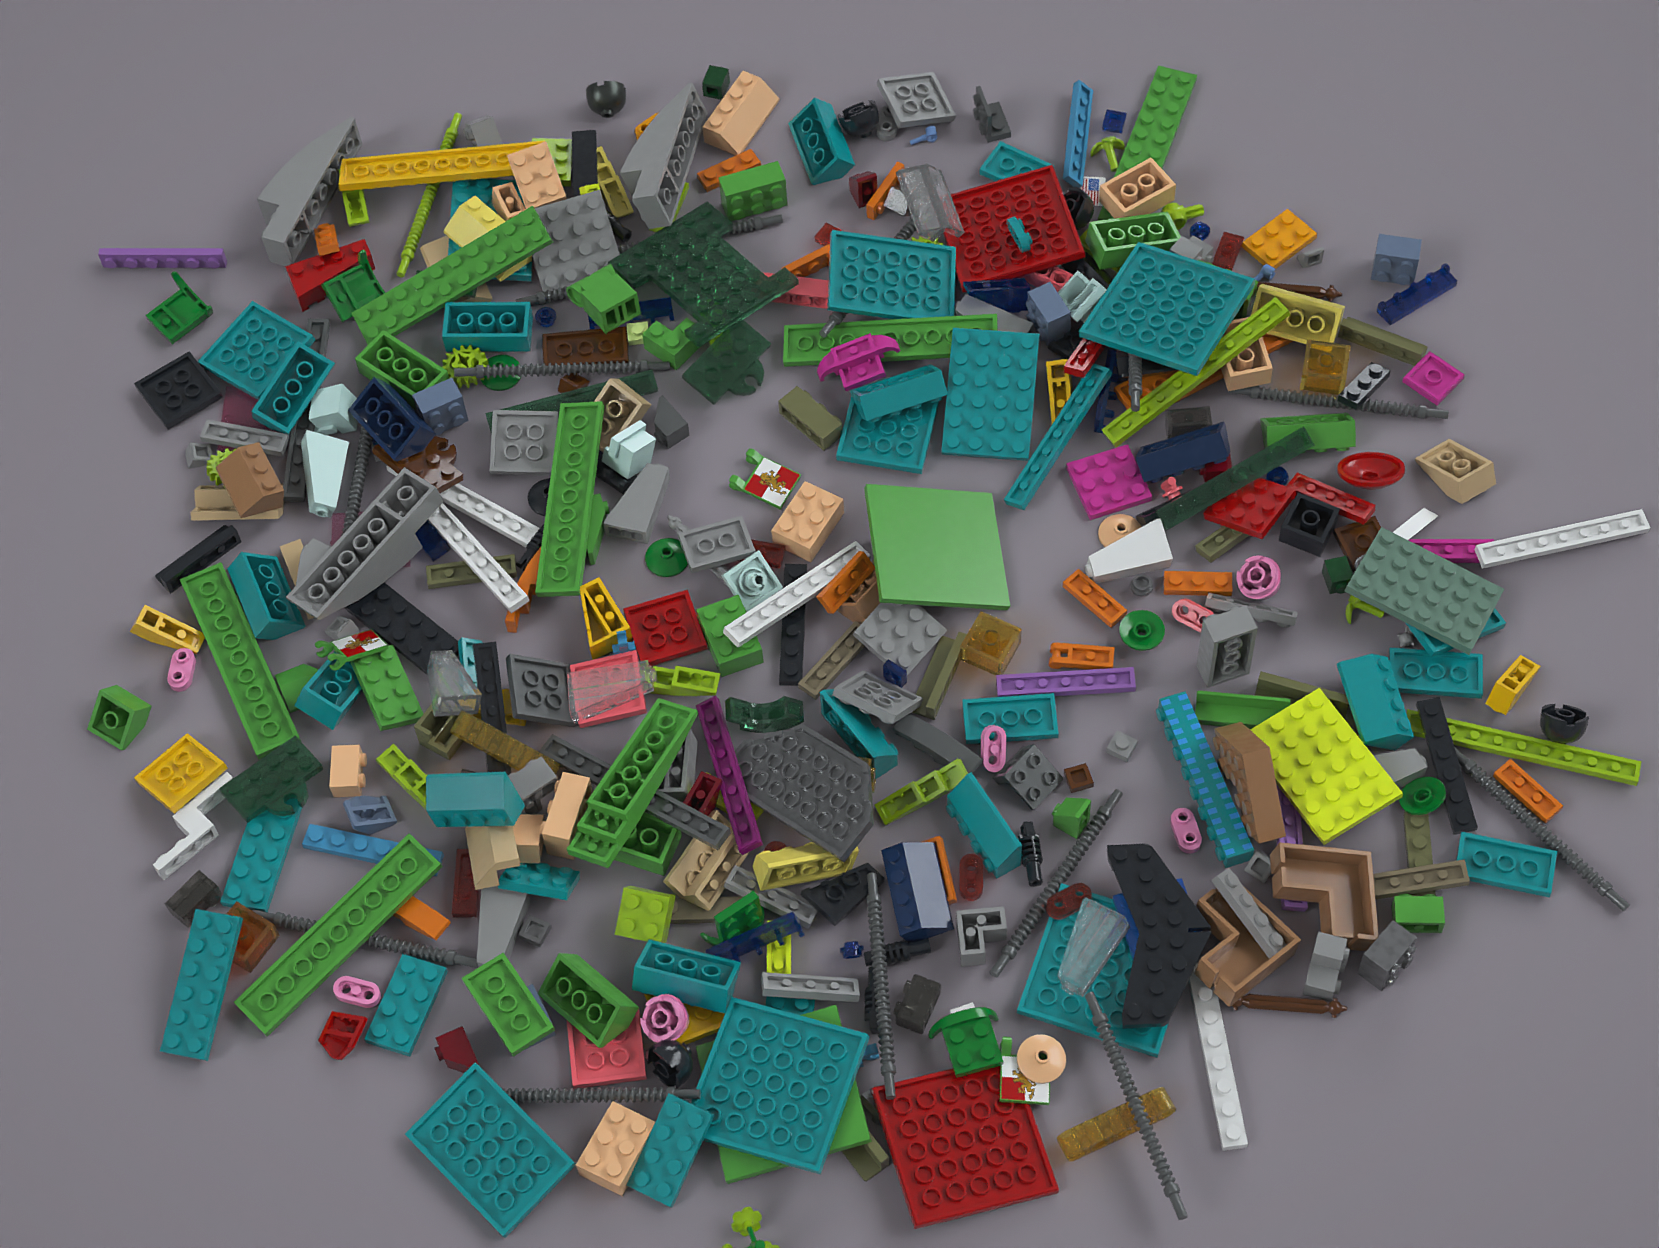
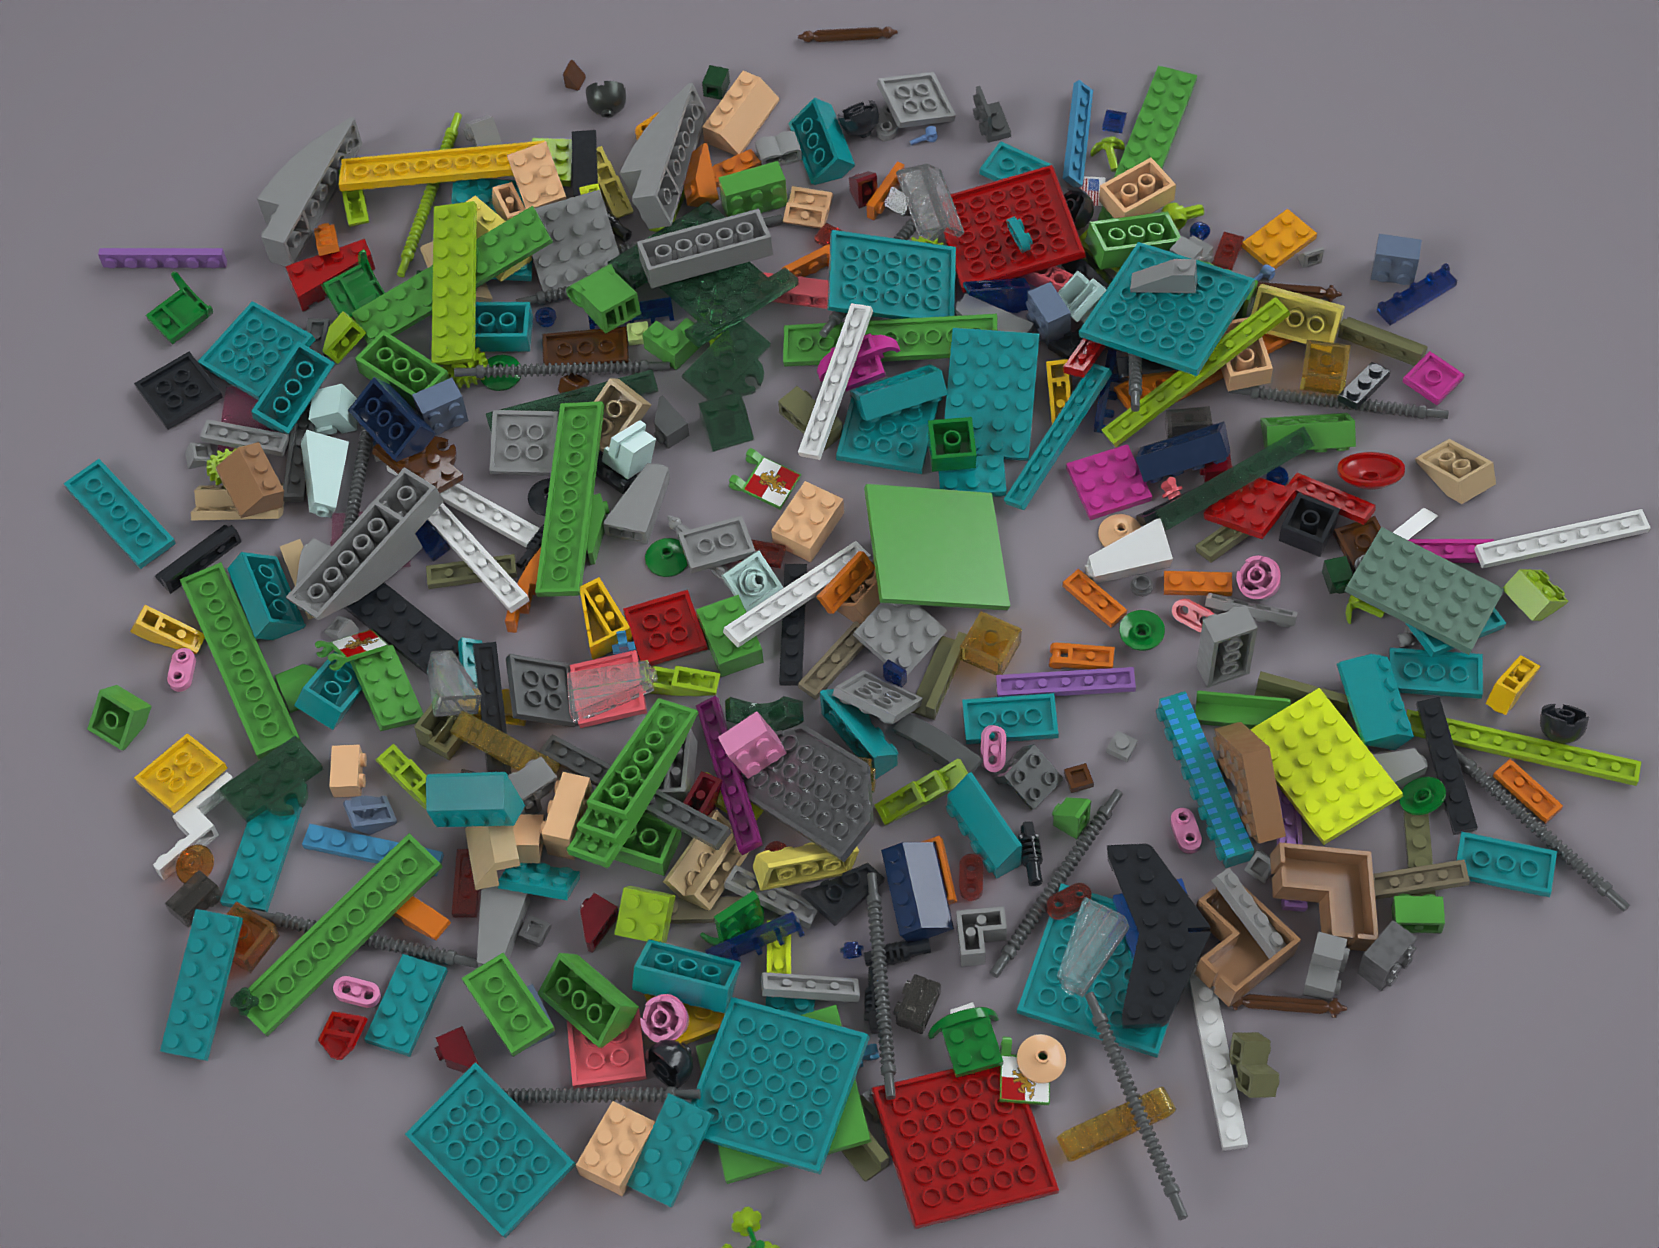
none -> teal plate [63,459,176,569]
none -> clear orange piece [176,844,214,885]
none -> clear green plate [230,987,259,1016]
none -> lime slope [322,311,366,364]
none -> lime plate [431,201,477,366]
none -> reddish brown slope [563,60,586,91]
none -> dark red slope [580,893,619,953]
none -> light grey brick [637,209,773,288]
none -> orange slope [683,143,719,208]
none -> clear green slope [698,391,754,452]
none -> bright pink brick [718,712,787,779]
none -> light grey brick [755,131,802,165]
none -> light nougat slope [783,186,833,229]
none -> reddish brown wheel [798,26,898,43]
none -> white plate [798,303,873,460]
none -> green brick [927,417,977,472]
none -> teal plate [938,455,1007,497]
none -> light grey slope [1130,259,1197,293]
none -> olive brick [1229,1032,1280,1098]
none -> lime slope [1503,569,1569,621]

